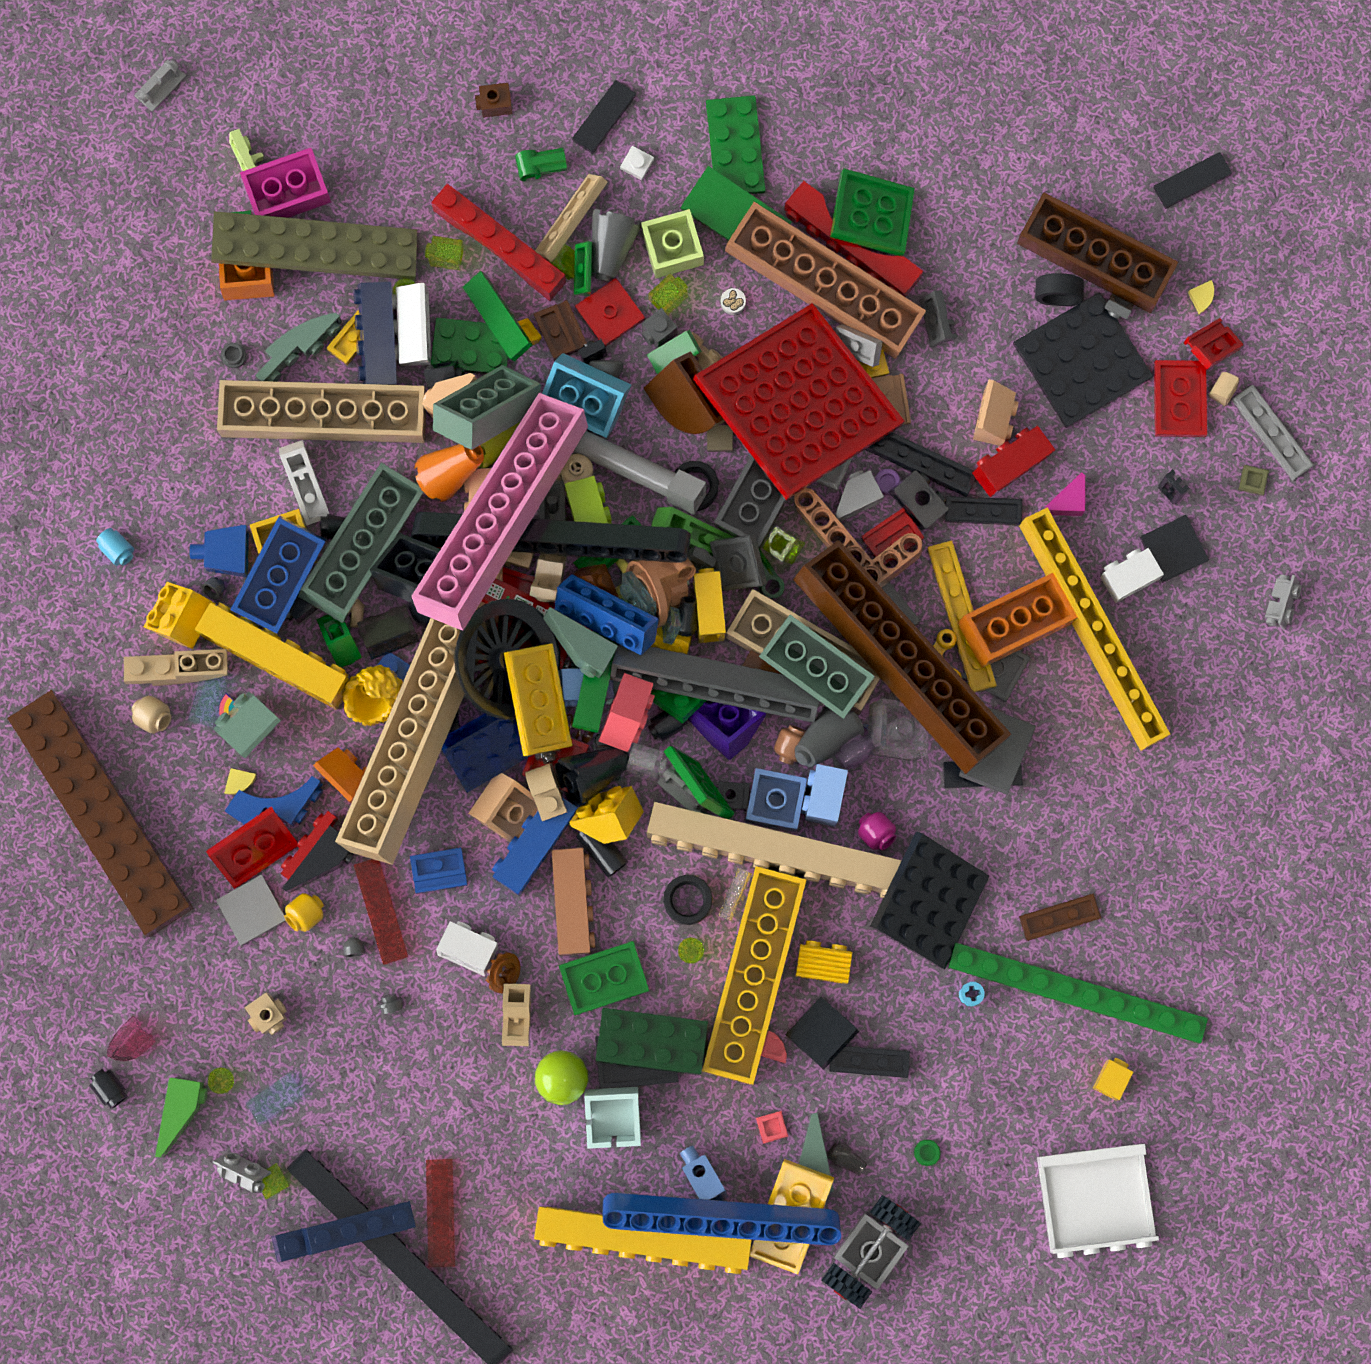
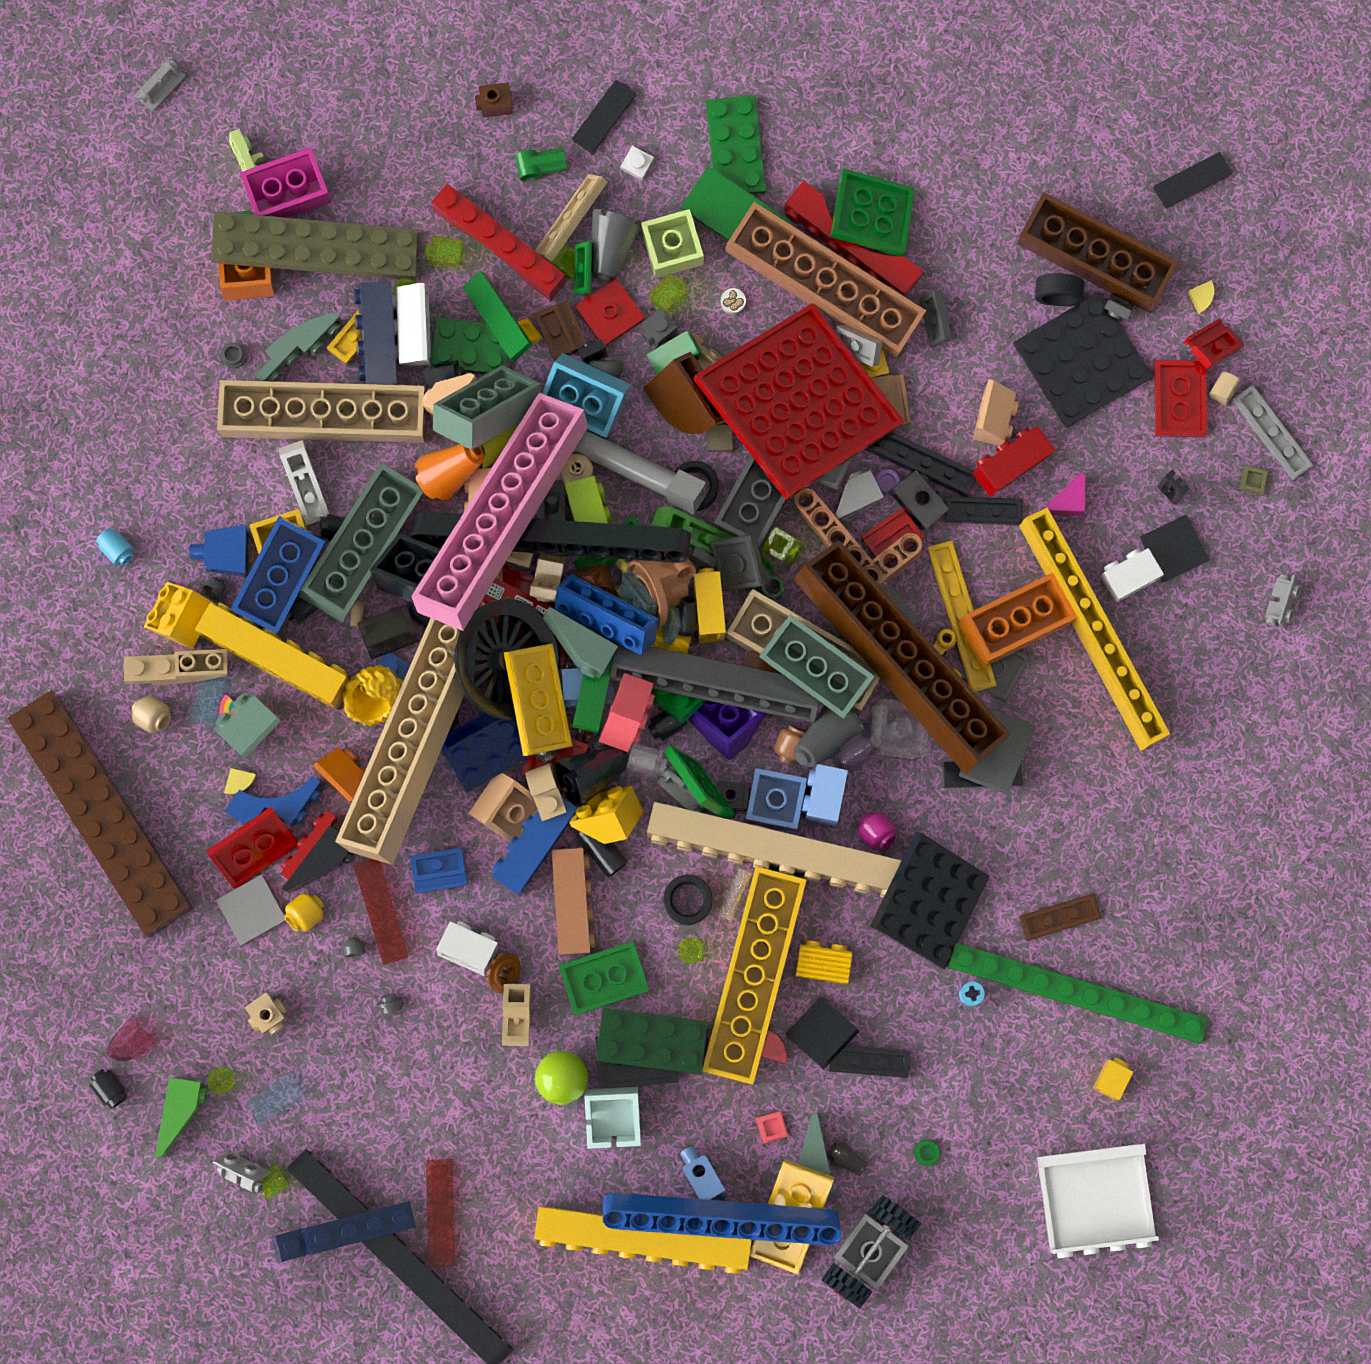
green slope [316,614,362,667] -> none

